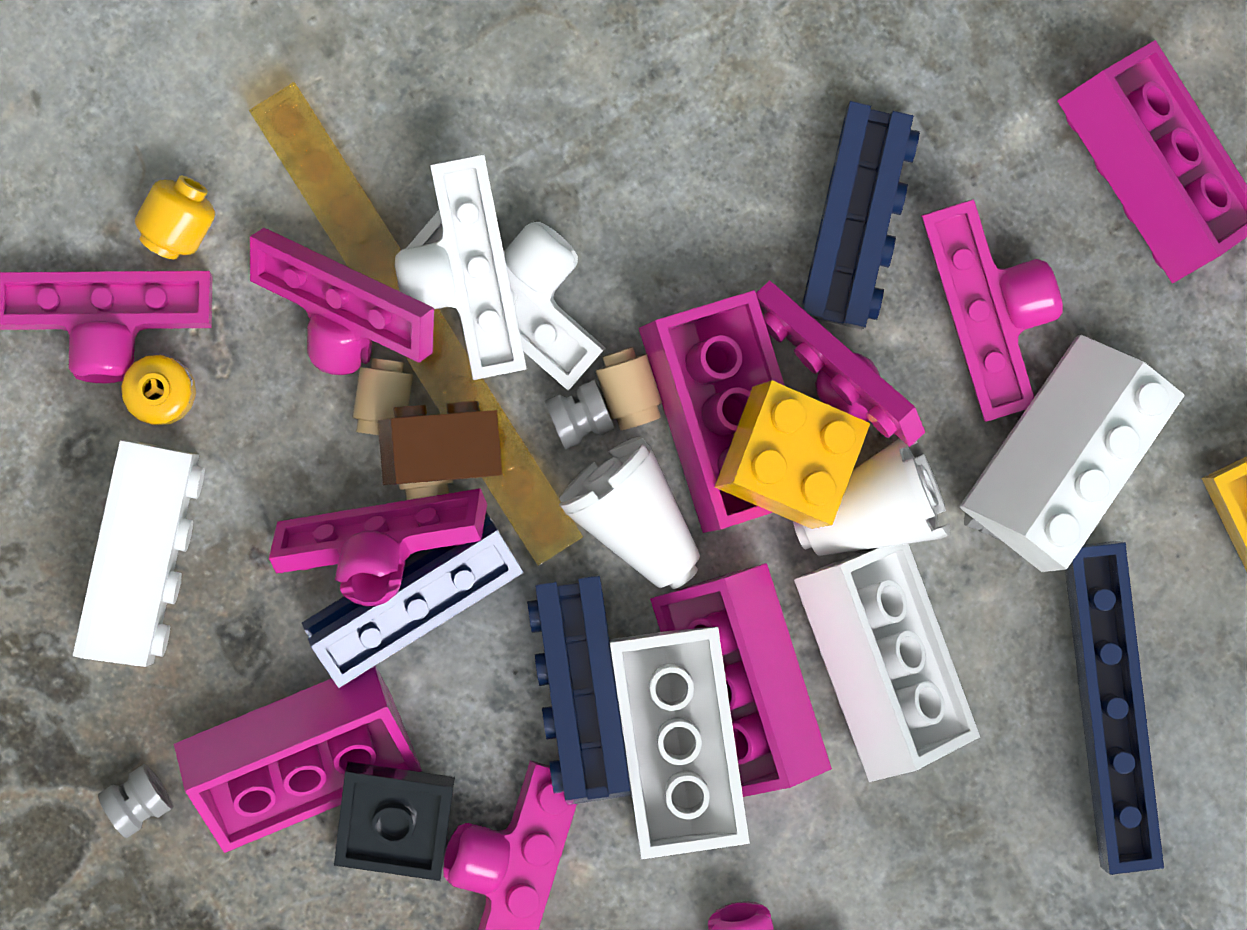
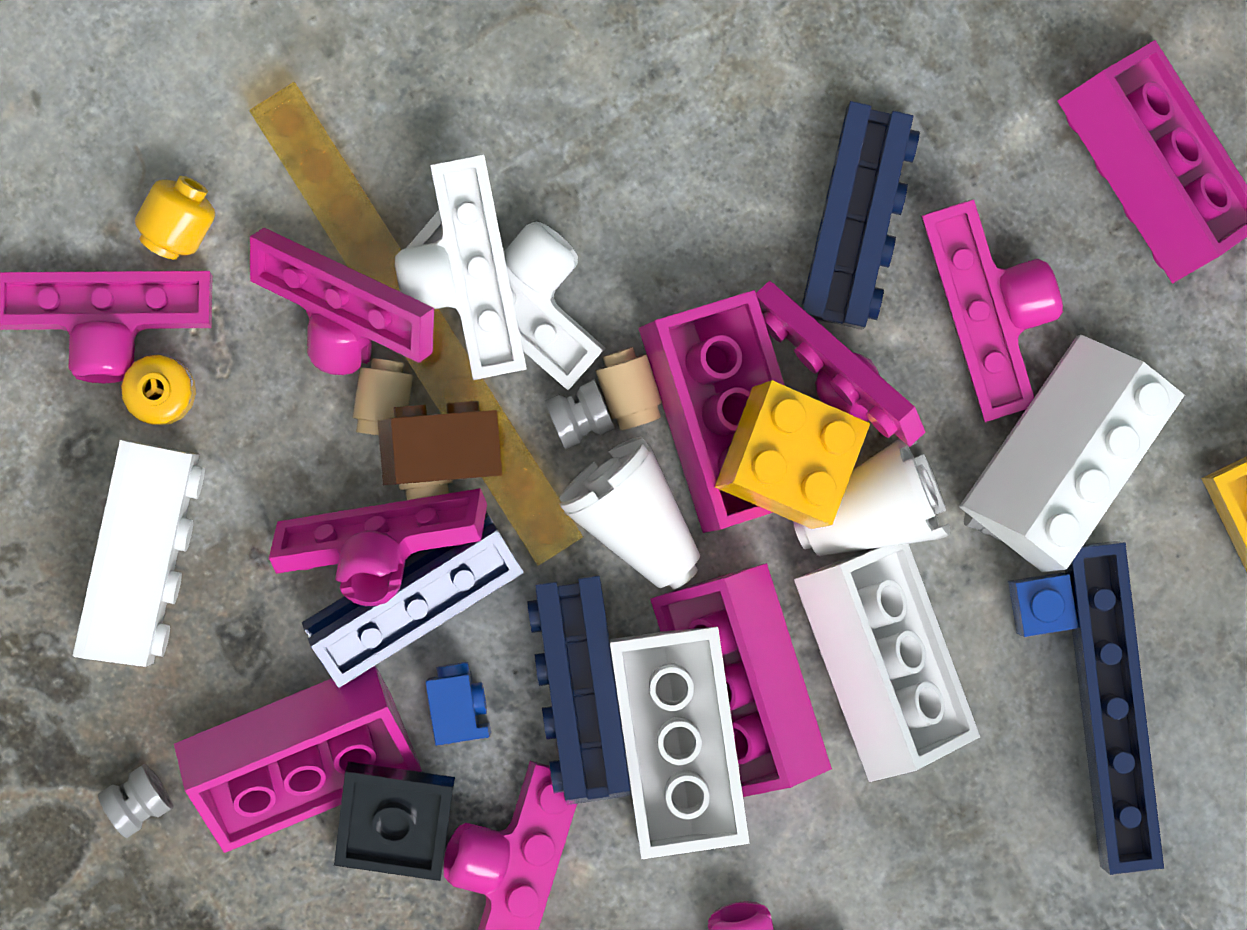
none -> blue brick [425,662,491,746]
none -> blue brick [1008,572,1078,637]

